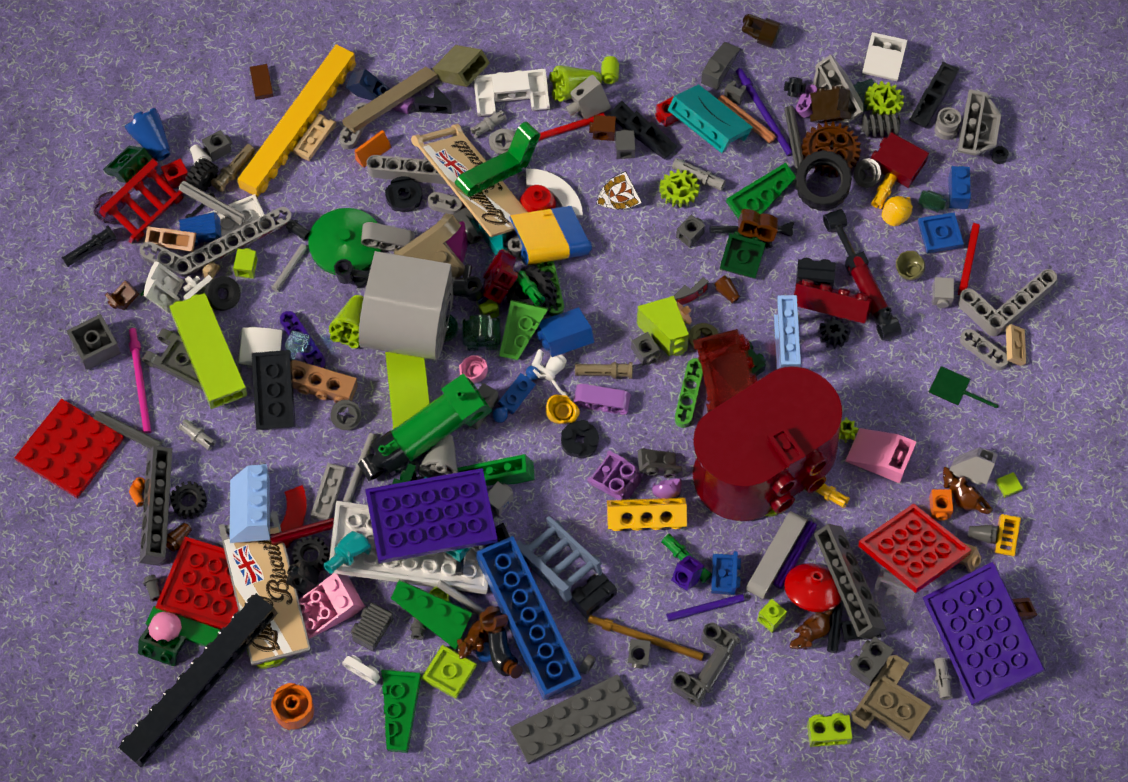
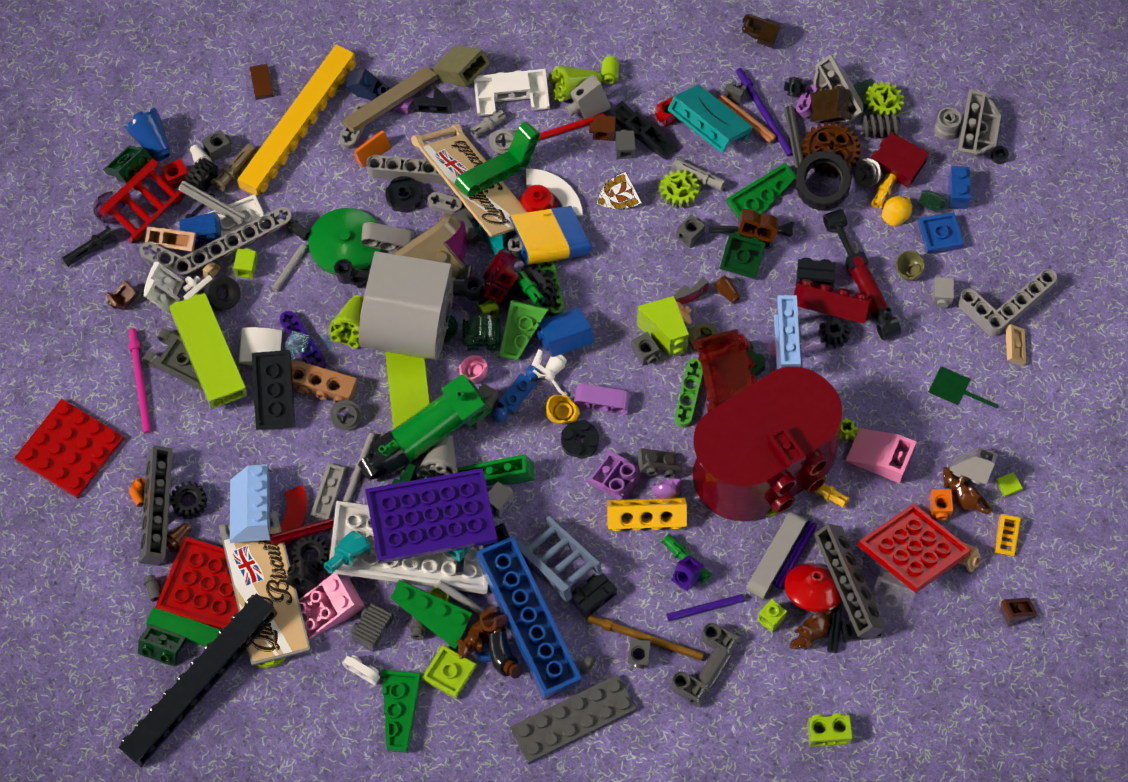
dark grey brick [66,314,121,370] -> none
dark grey axle [93,411,162,449] -> none
bright pink hair [148,612,182,642] -> none
light grey pin [179,419,216,451] -> none
orange brick [271,683,314,730] -> none
tan plate [293,114,336,161] -> none
dark tan pin [575,362,633,379] -> none
dark grey slope [701,42,740,90] -> none
blue bracket [711,551,741,595] -> none
dark grey brick [849,636,894,686] -> none
dark tan piece [851,655,931,741] -> none
white slope [862,32,907,81] -> none
black slope [909,62,959,128] -> none
dark purple plate [922,562,1046,706] -> none
light grey pin [934,658,953,700] -> none
red tile [957,223,980,295] -> none
light grey beam [960,329,1008,370] -> none
dark grey cone [968,524,998,544] -> none

